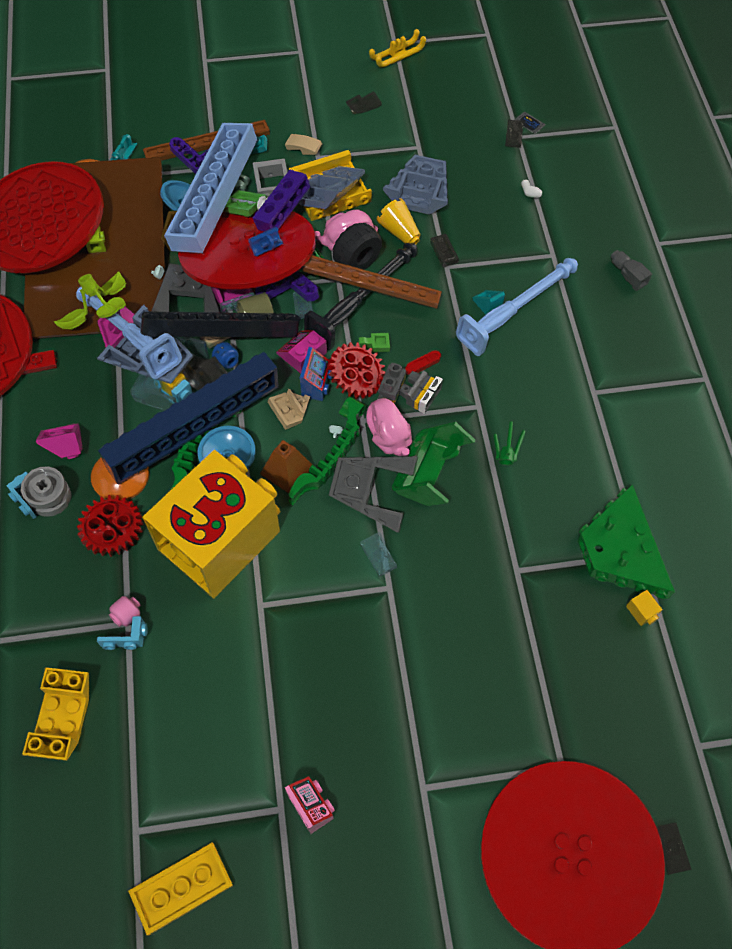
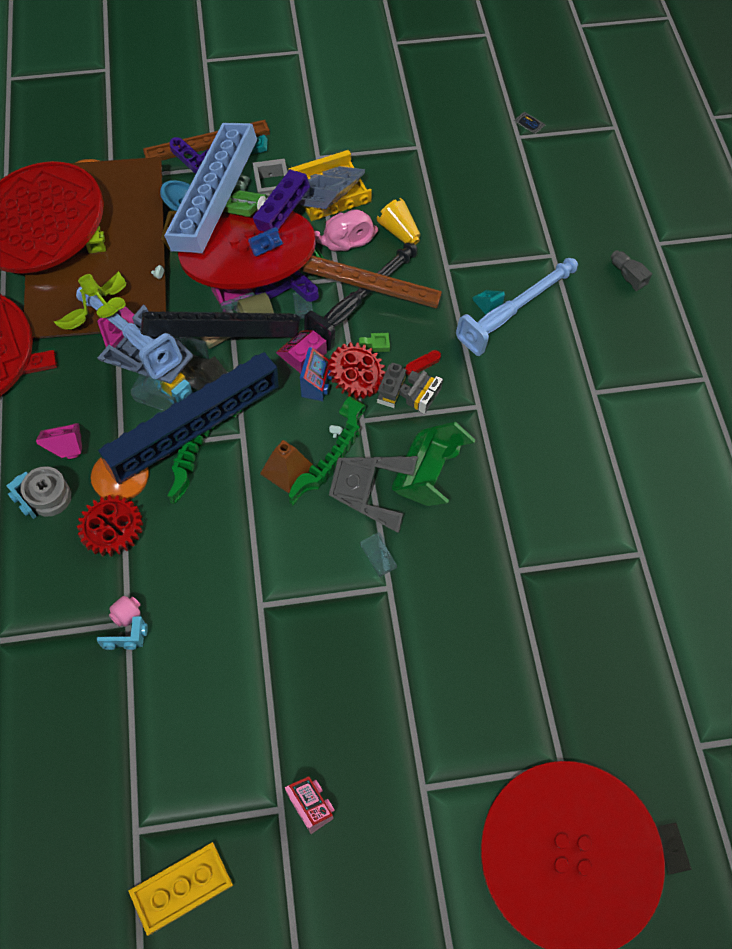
yellow slope [22,668,89,761] -> none
teal hinge [110,134,137,160] -> none
yellow brick [142,449,280,599] -> none
dark grey wing [152,264,219,312] -> none
dark azure dish [198,426,256,469] -> none
blue head [212,342,239,369] -> none
tan slope [268,389,310,430] -> none
tan slope [285,134,322,155] -> none
black tyre [332,223,382,270] -> none
clear smoke slope [346,91,382,114] -> none
bright pink piece [366,398,412,457] -> none
yellow piece [369,29,426,68] -> none
sand blue wedge [383,155,448,214] -> none
clear smoke plate [430,234,459,267] -> none
green plant [494,421,526,466] -> none
clear smoke plate [505,119,524,148] -> none
white arm [521,180,542,198] -> none
green piece [577,485,675,599] -> none
yellow brick [626,590,663,626] -> none

